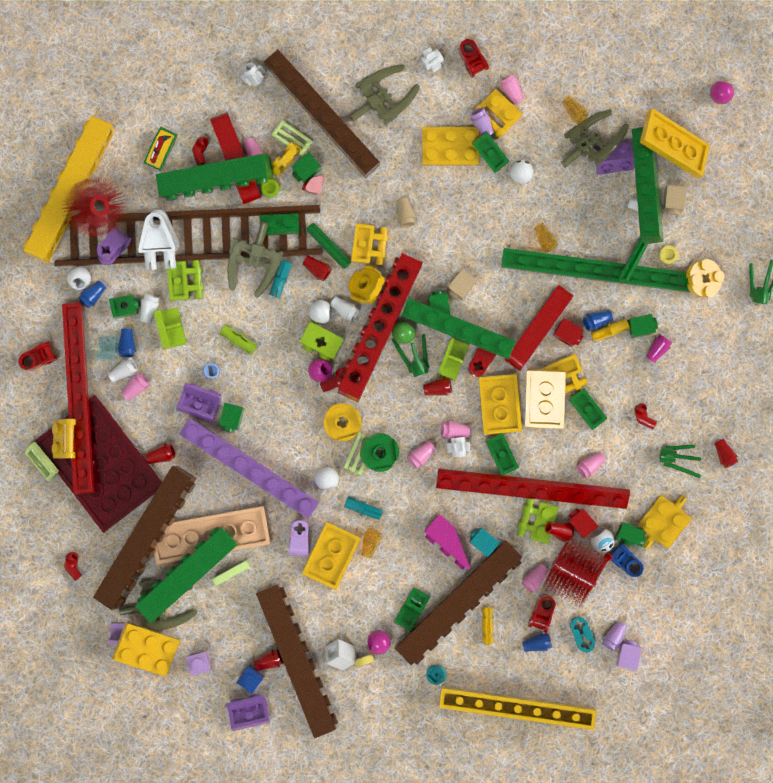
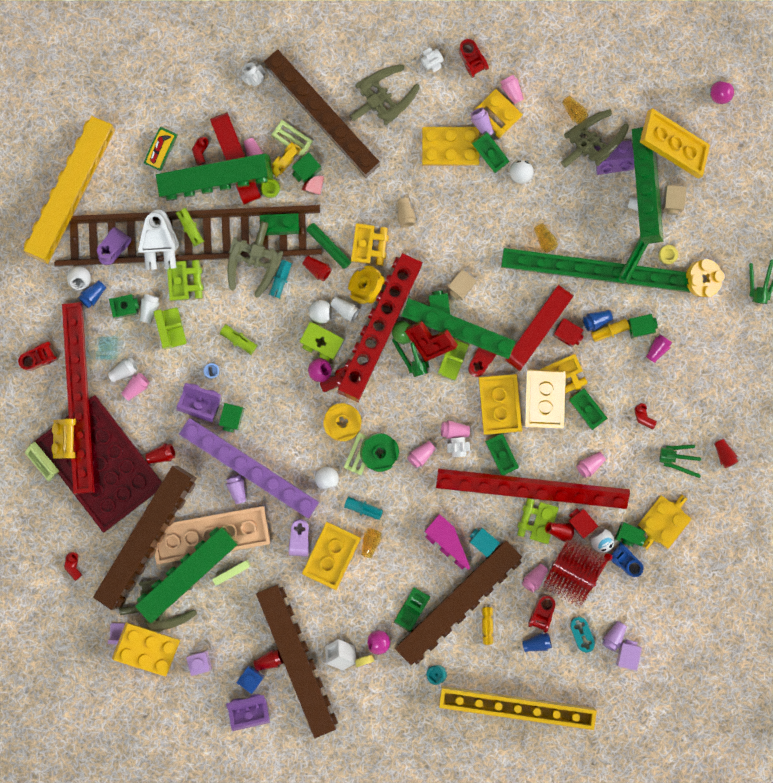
red piece [61,176,127,238] -> none
blue cone [117,328,136,358] -> none
red cone [423,377,452,396] -> none
none -> lime pin [176,208,204,247]
none -> lavender cone [226,474,246,504]
none -> red plate [405,321,458,361]

